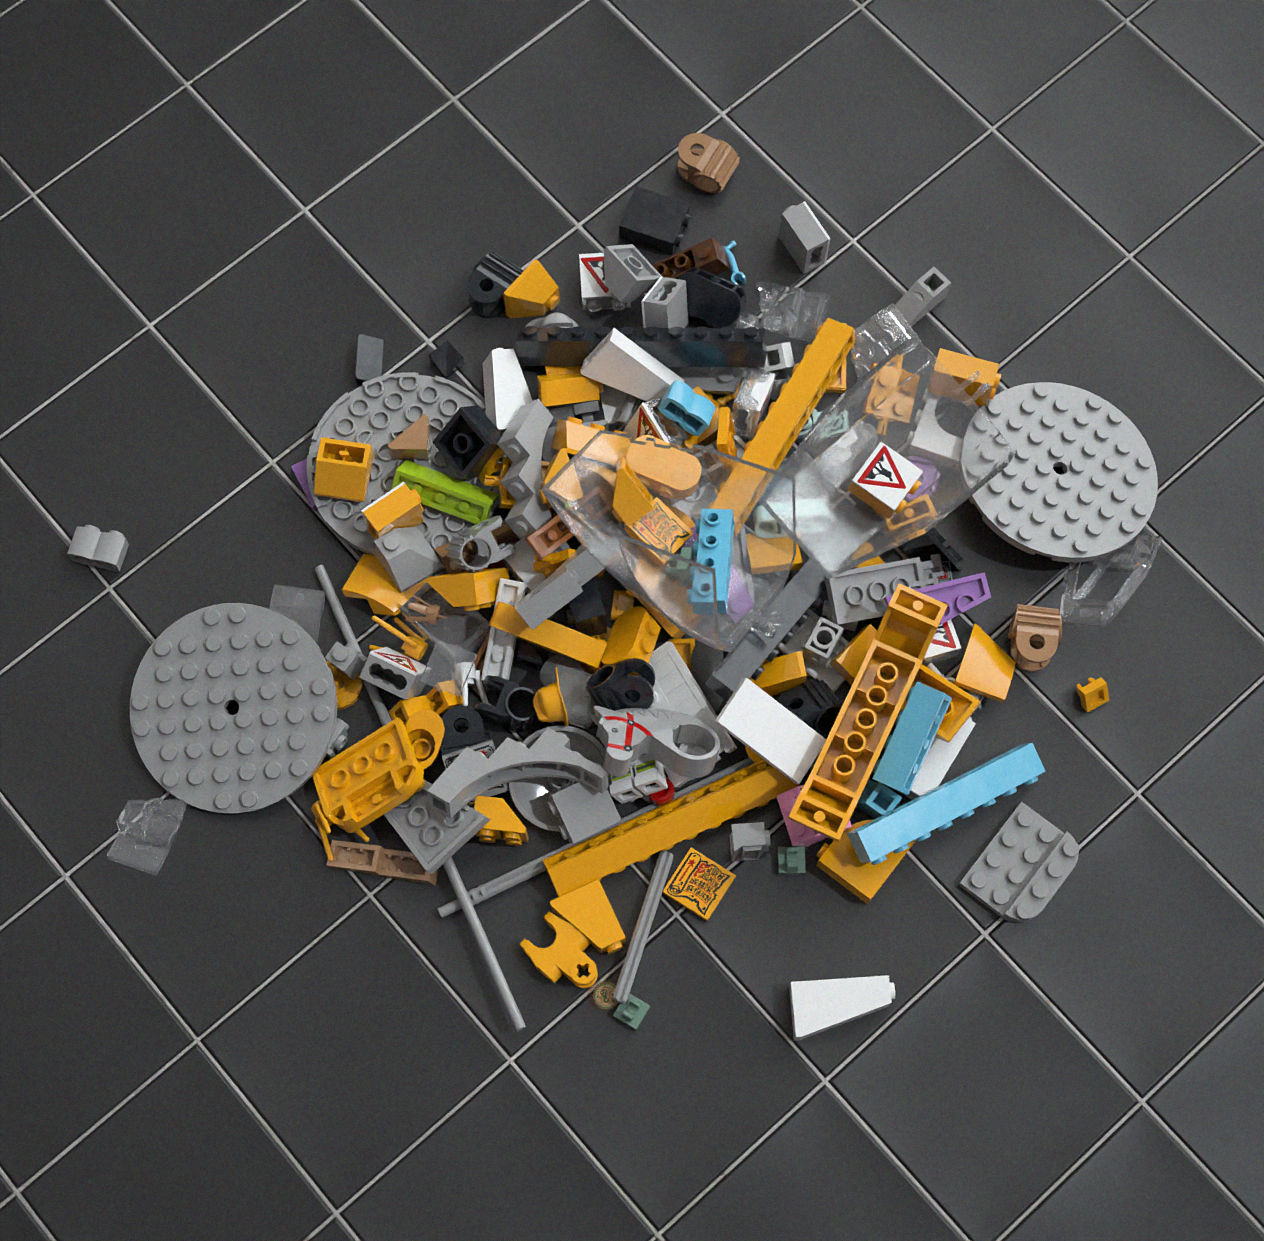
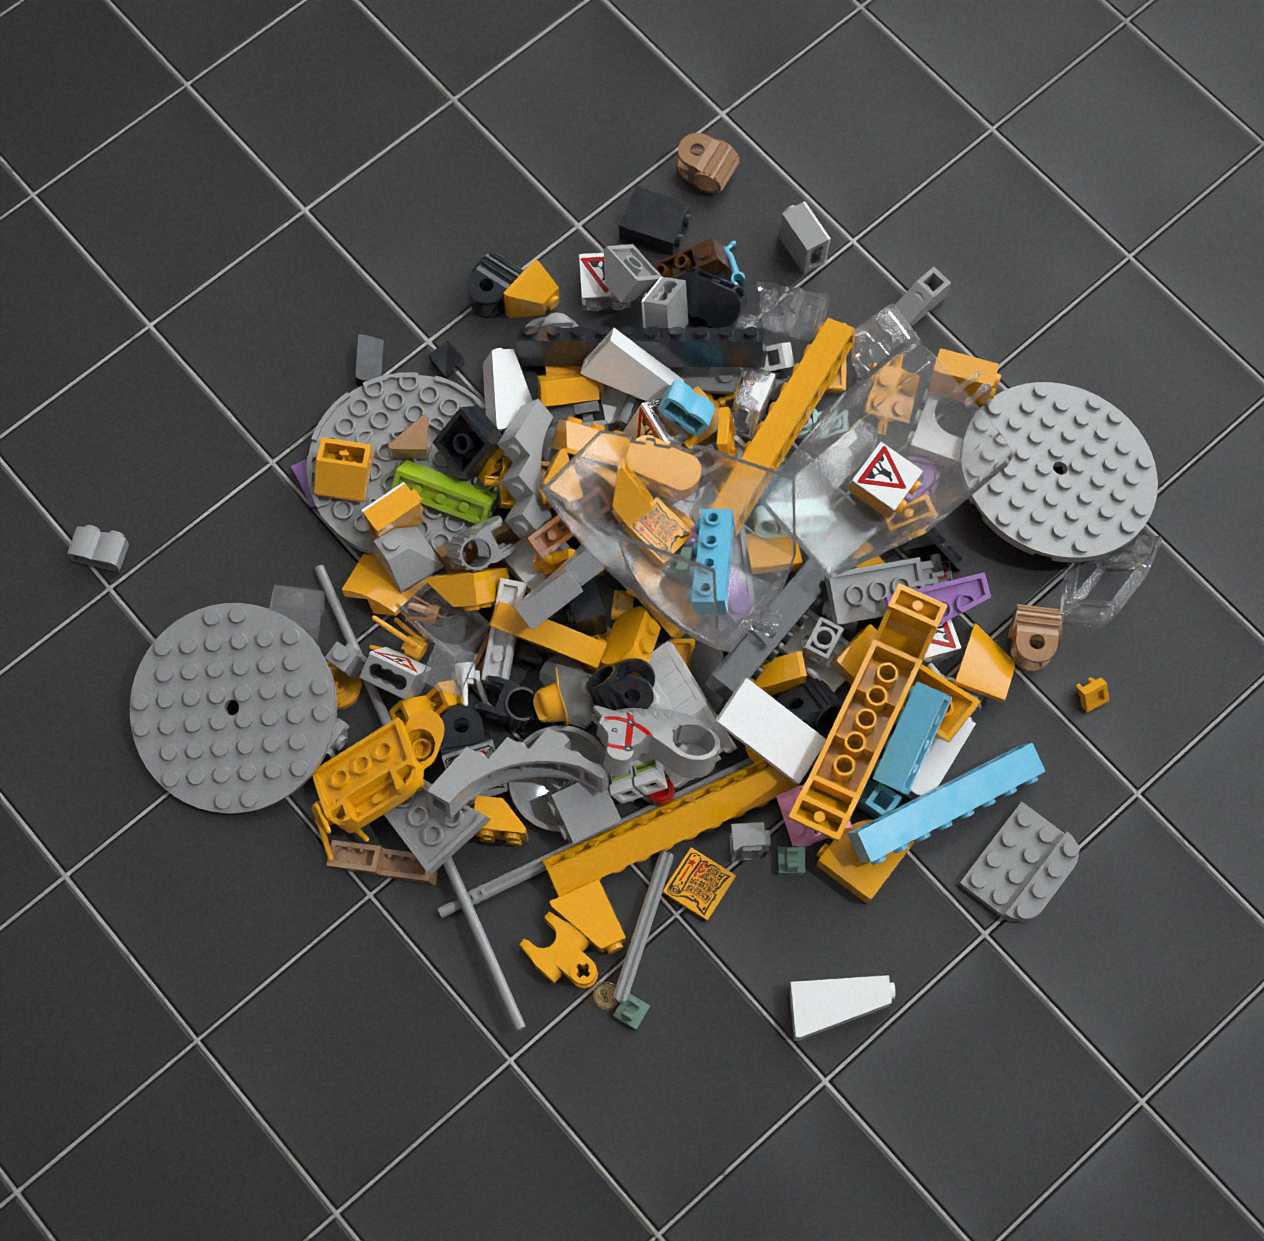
clear slope [107,796,188,876] -> none

